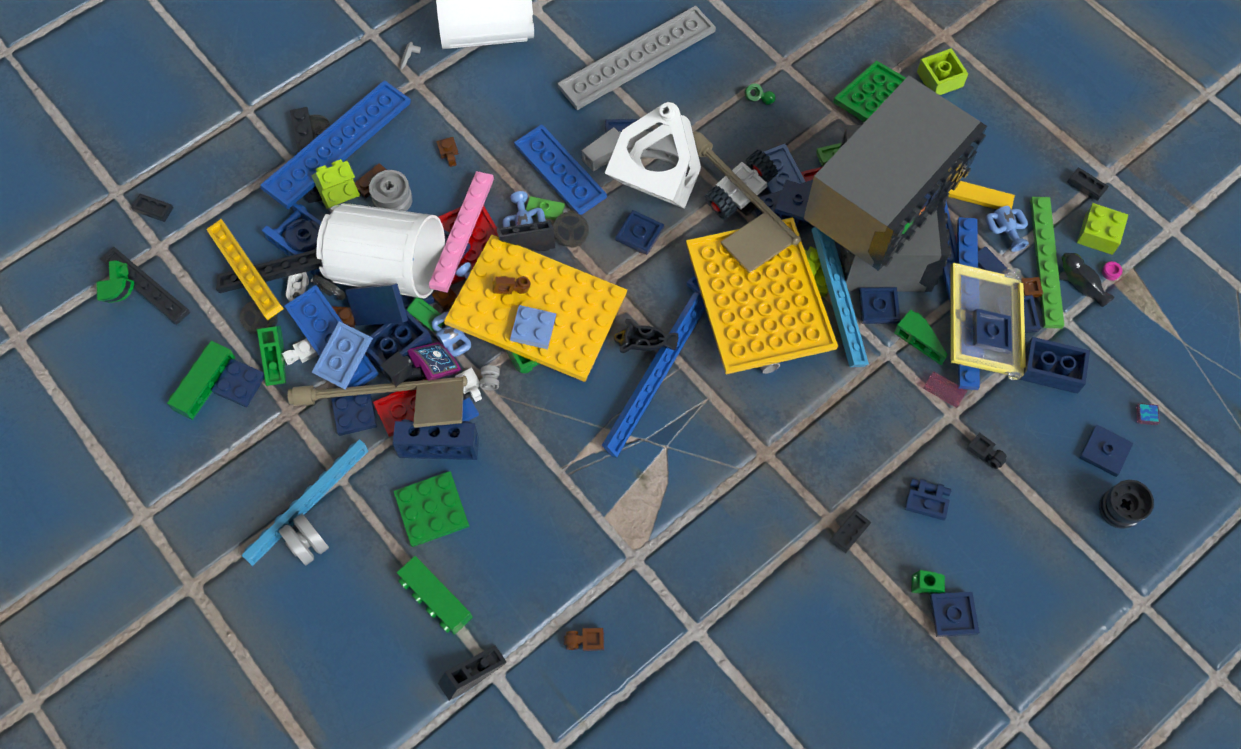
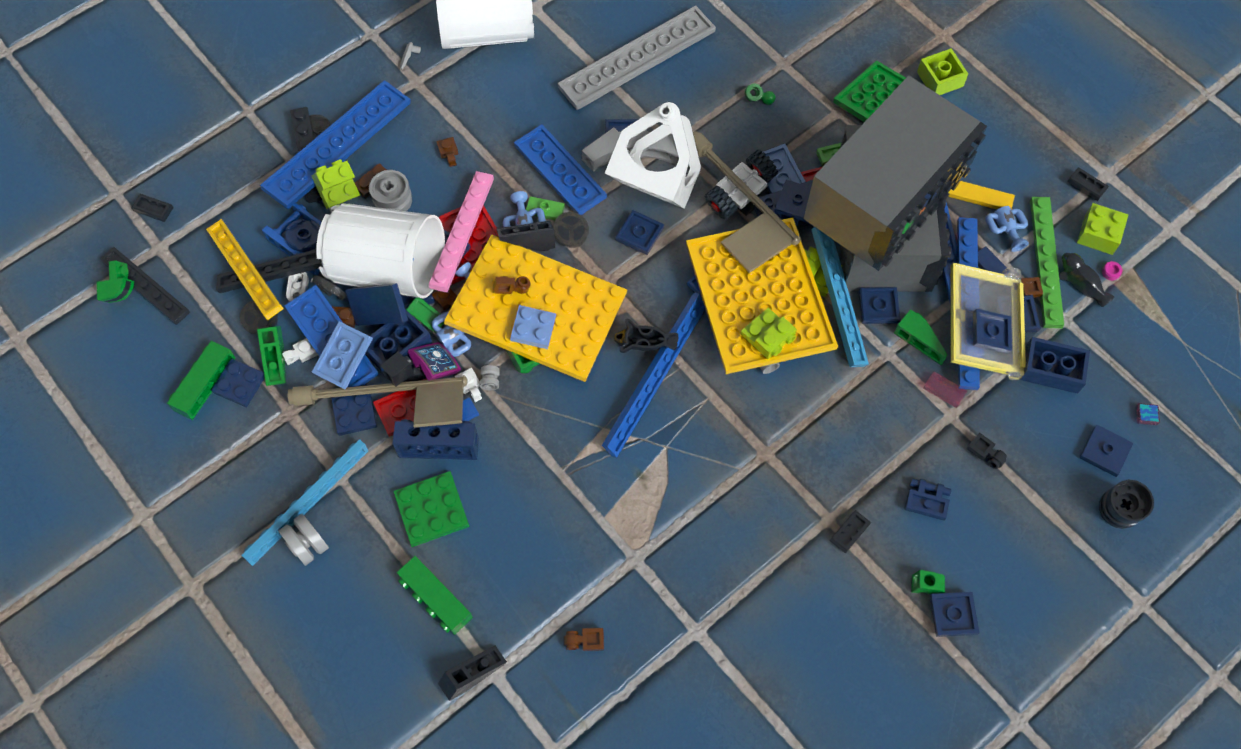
none -> lime plate [741,307,797,359]

